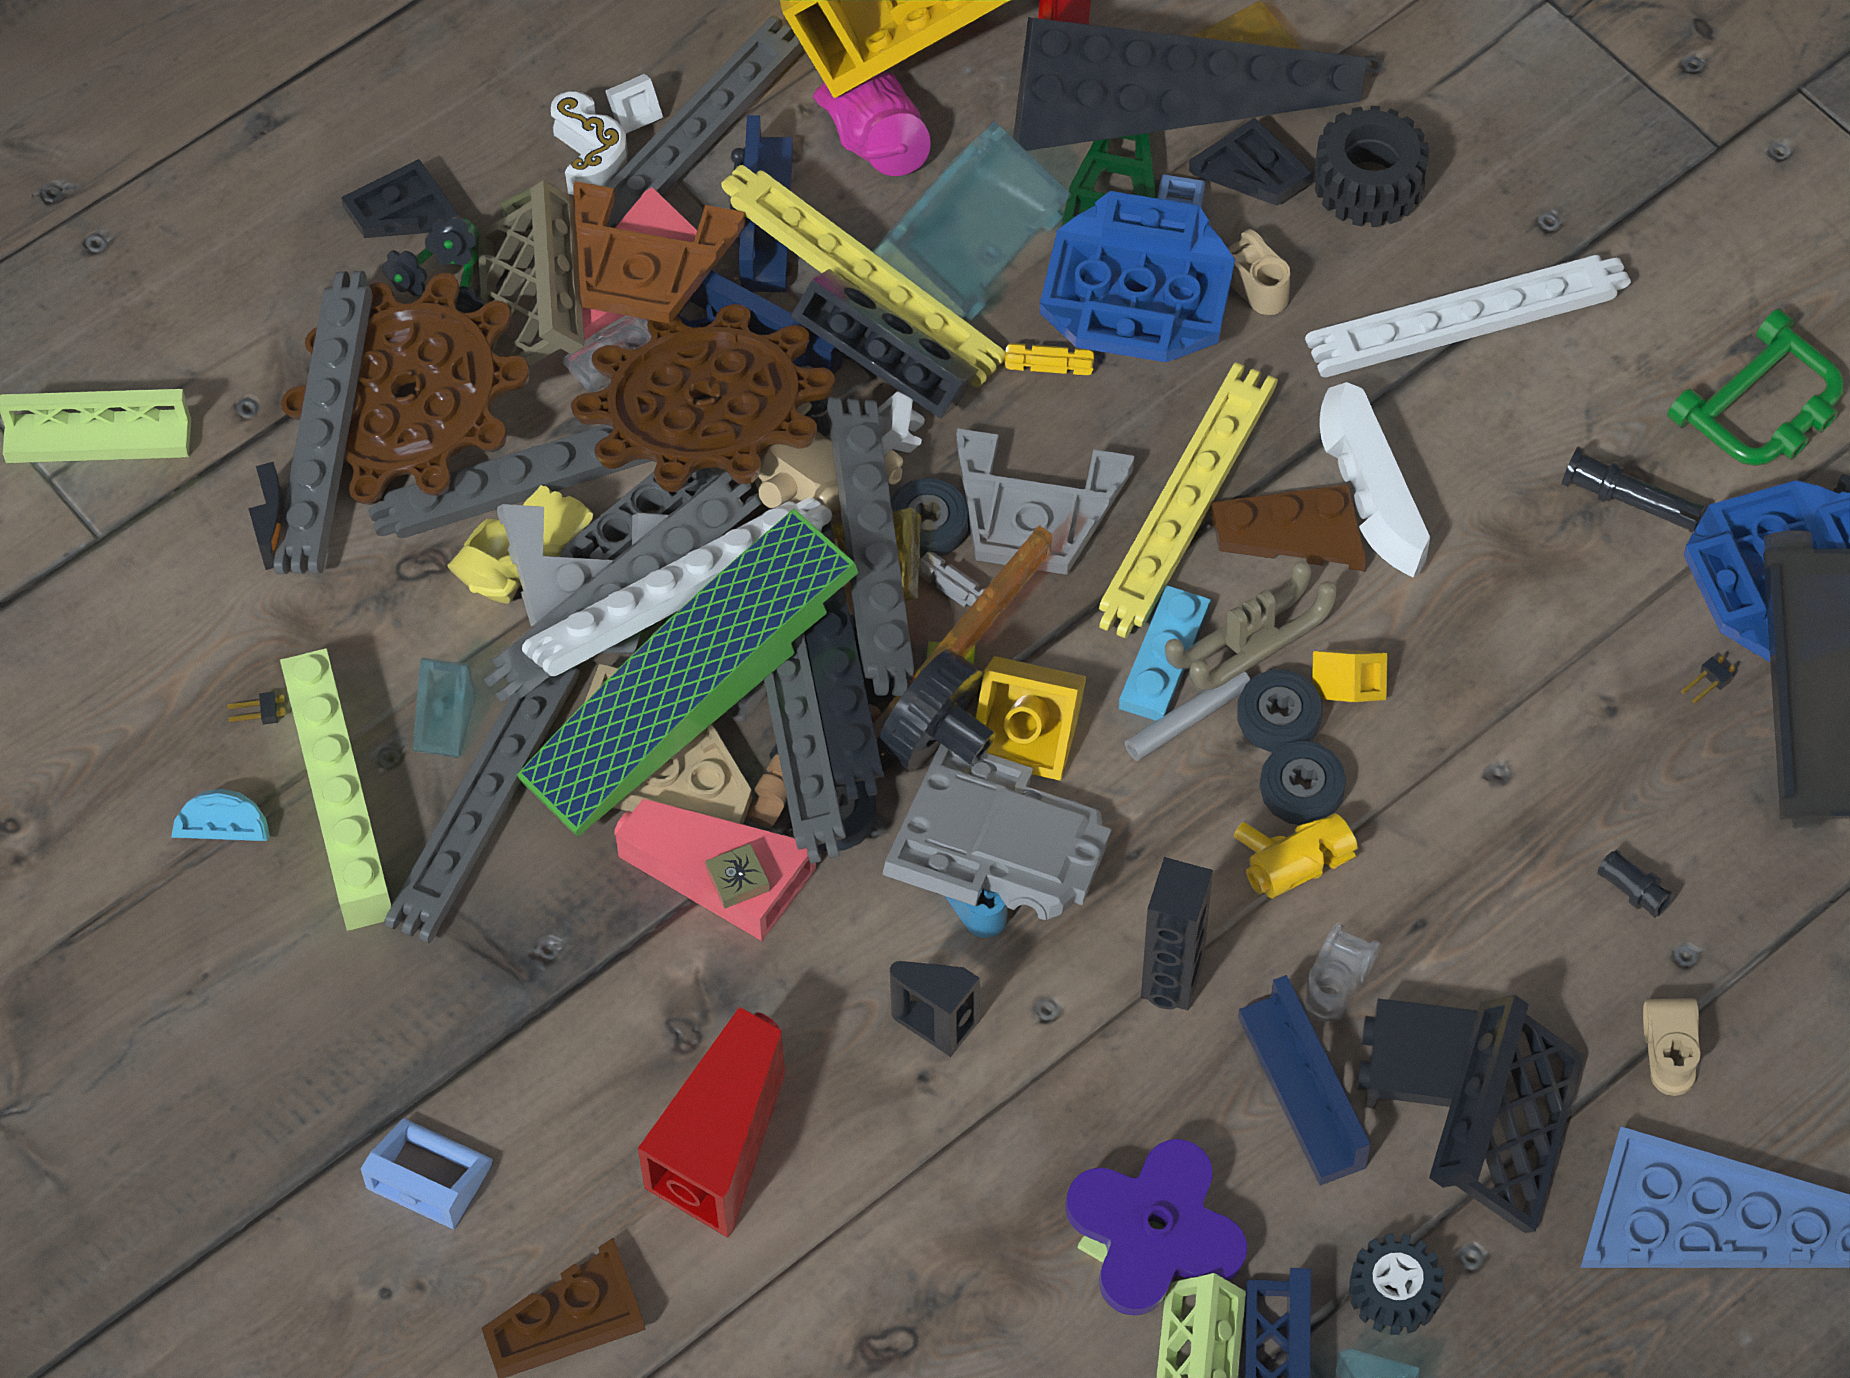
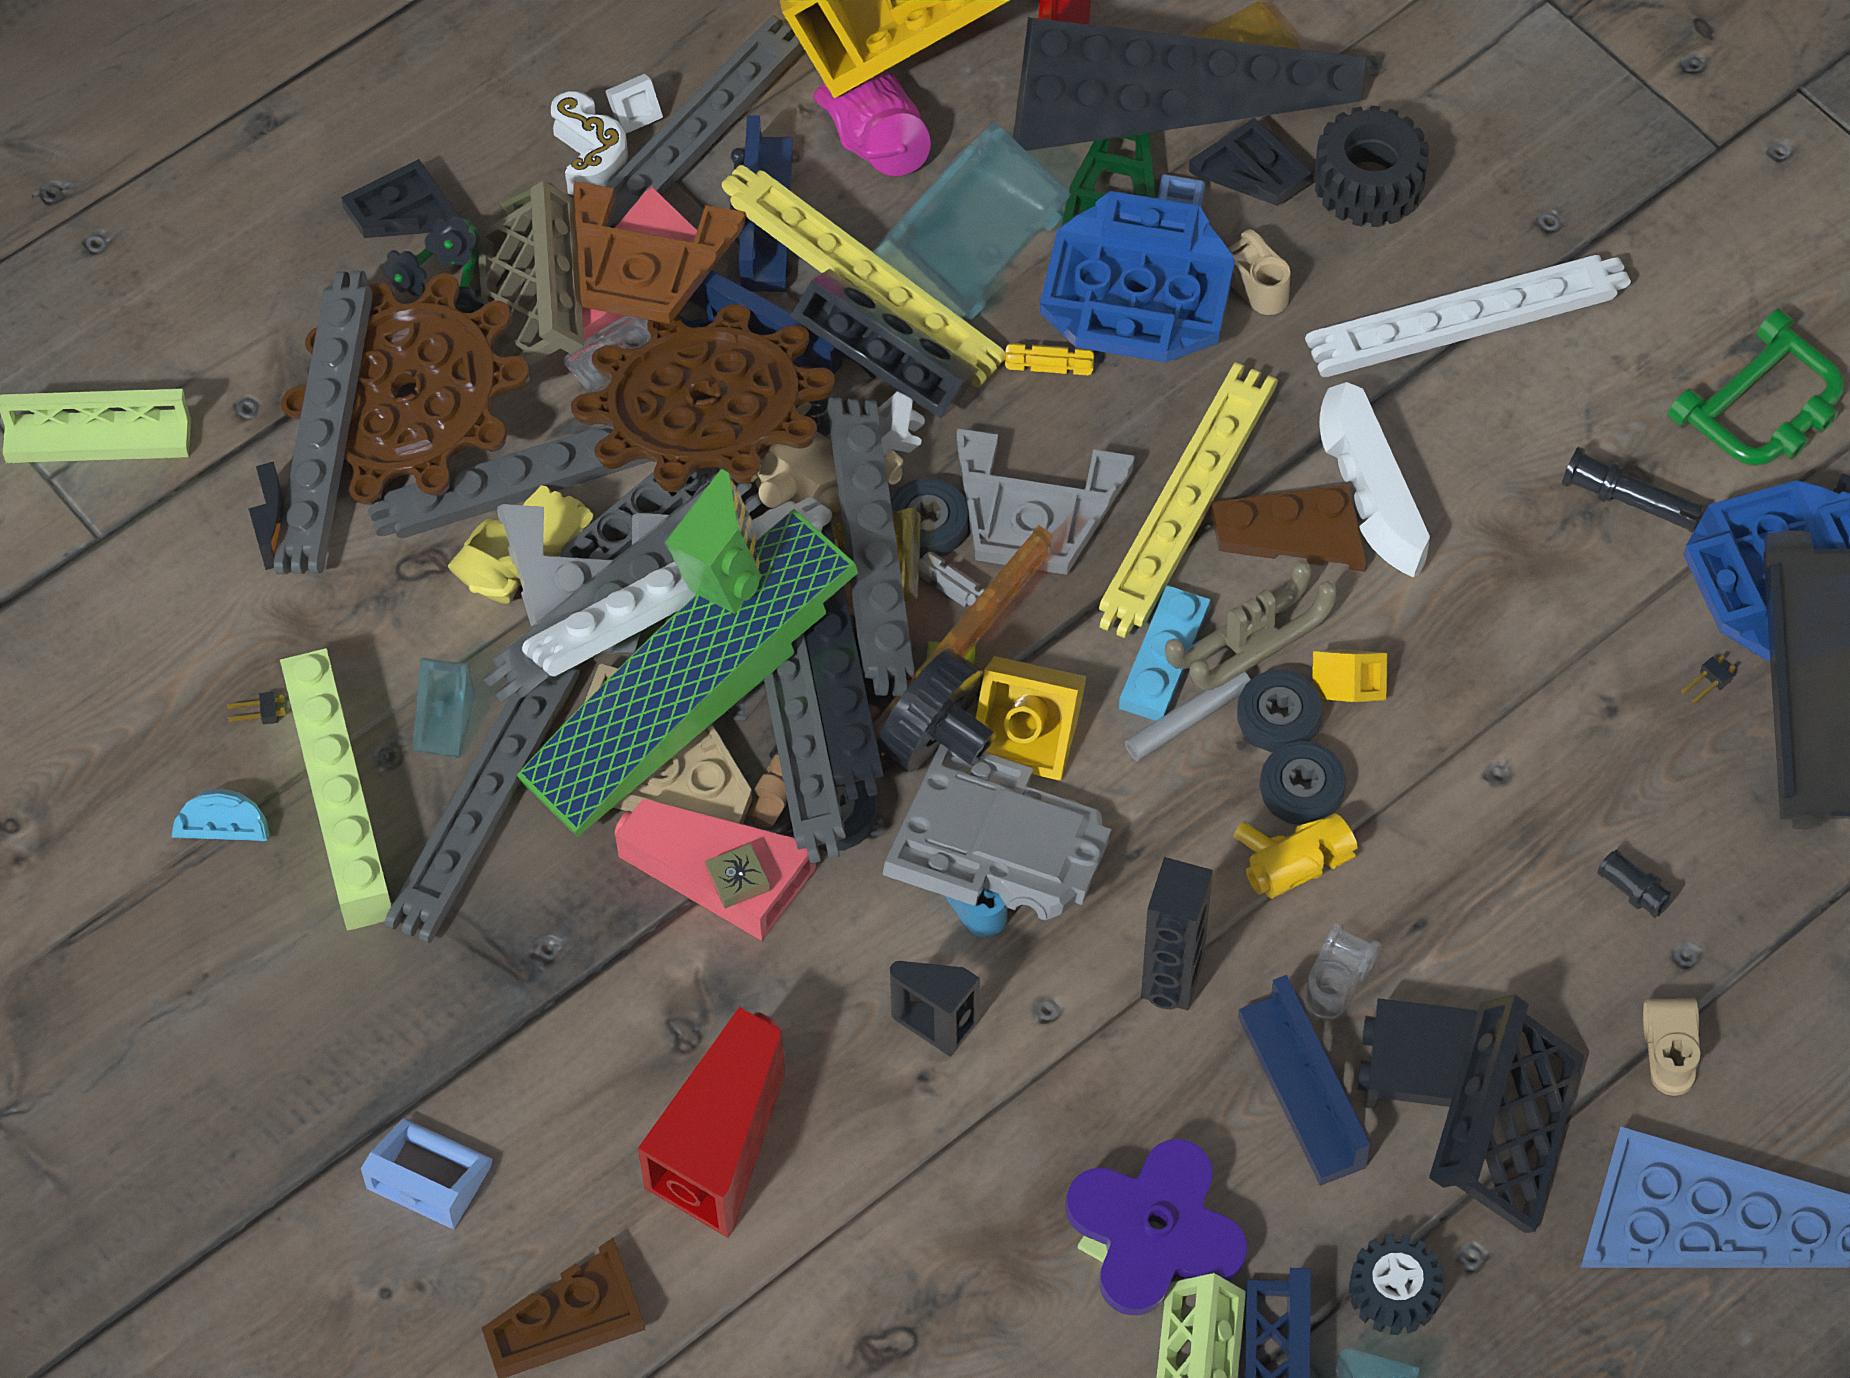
none -> bright green slope [665,469,762,614]

